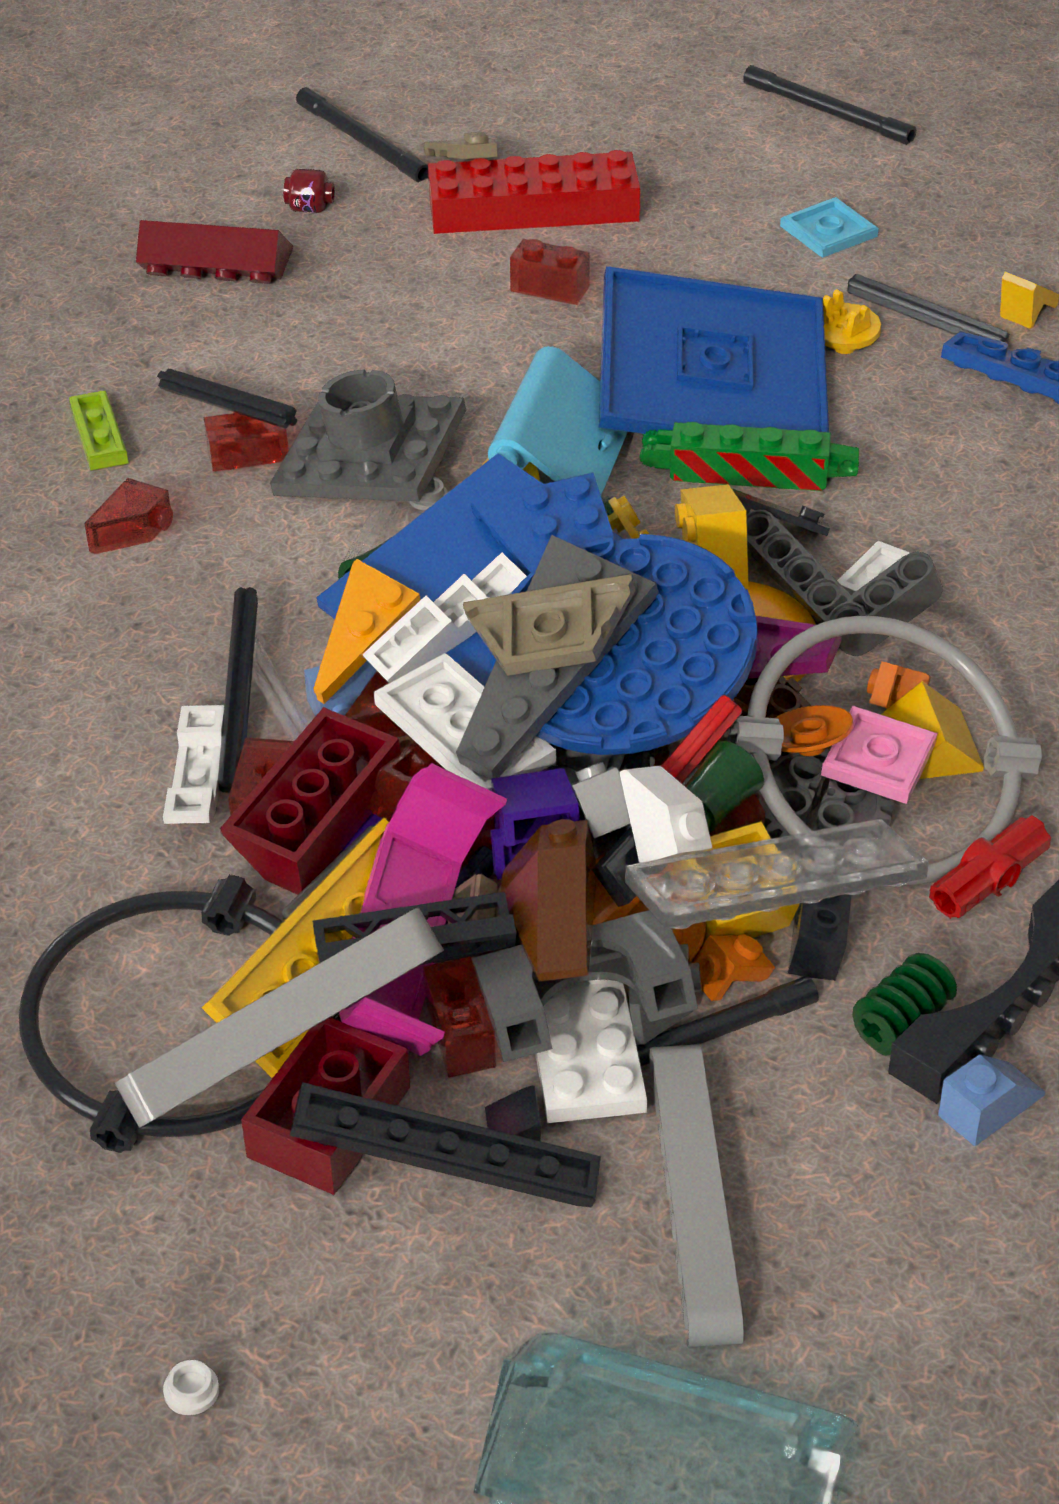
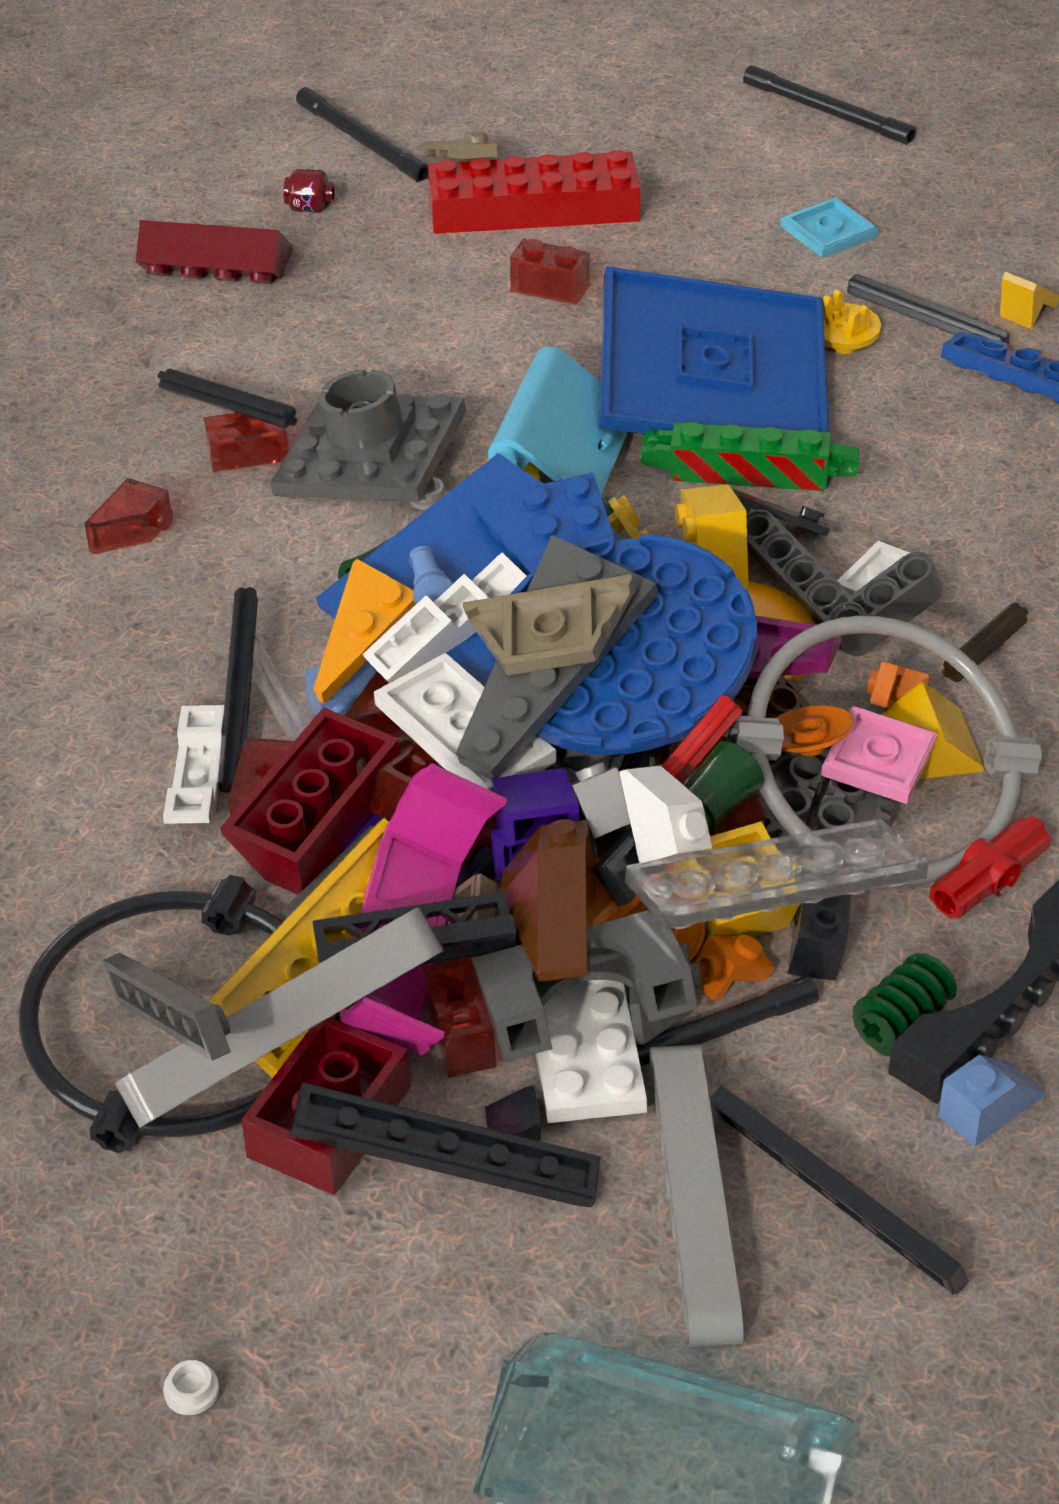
lime tile [69,391,129,471] -> none
none -> dark grey plate [103,952,231,1061]
none -> medium blue pin [408,546,453,604]
none -> black tile [710,1085,969,1294]
none -> dark brown axle [942,602,1029,682]

